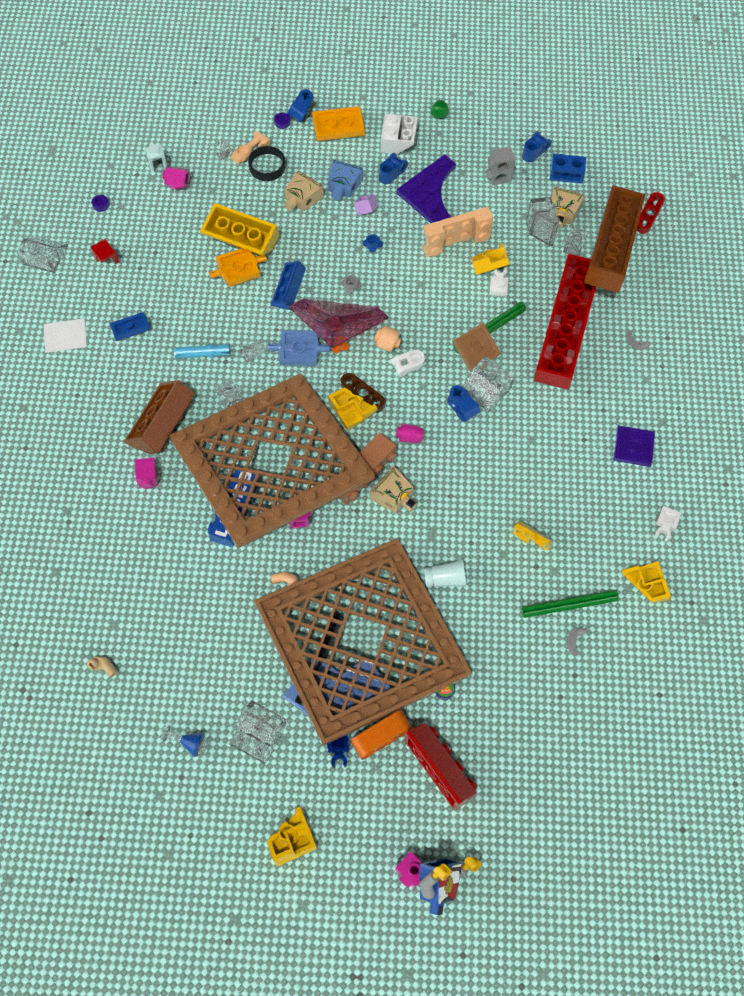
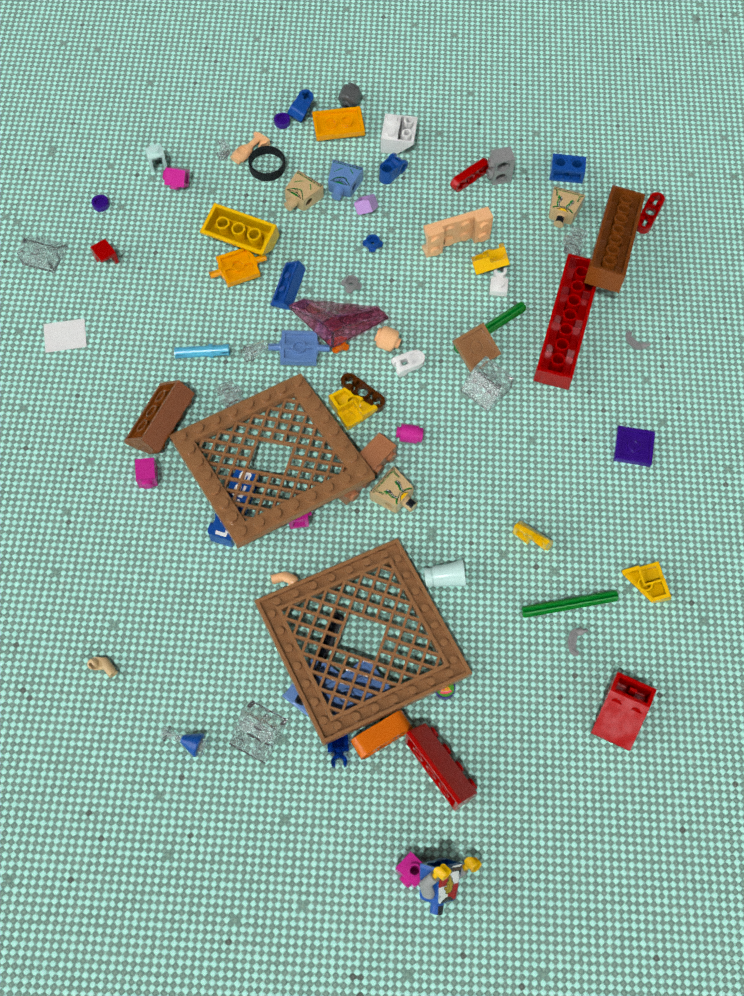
blue plate [109,312,150,341] -> none
yellow slope [267,806,317,867] -> none
dark purple plate [396,154,456,223] -> none
green piece [431,100,449,119] -> none
blue piece [447,385,480,422] -> none
blue piece [522,131,552,162] -> none
clear slope [526,197,560,246] -> none
white plate [654,506,682,542] -> none
none -> dark grey head [338,83,362,108]
none -> red beam [450,158,489,192]
none -> red slope [591,672,657,751]

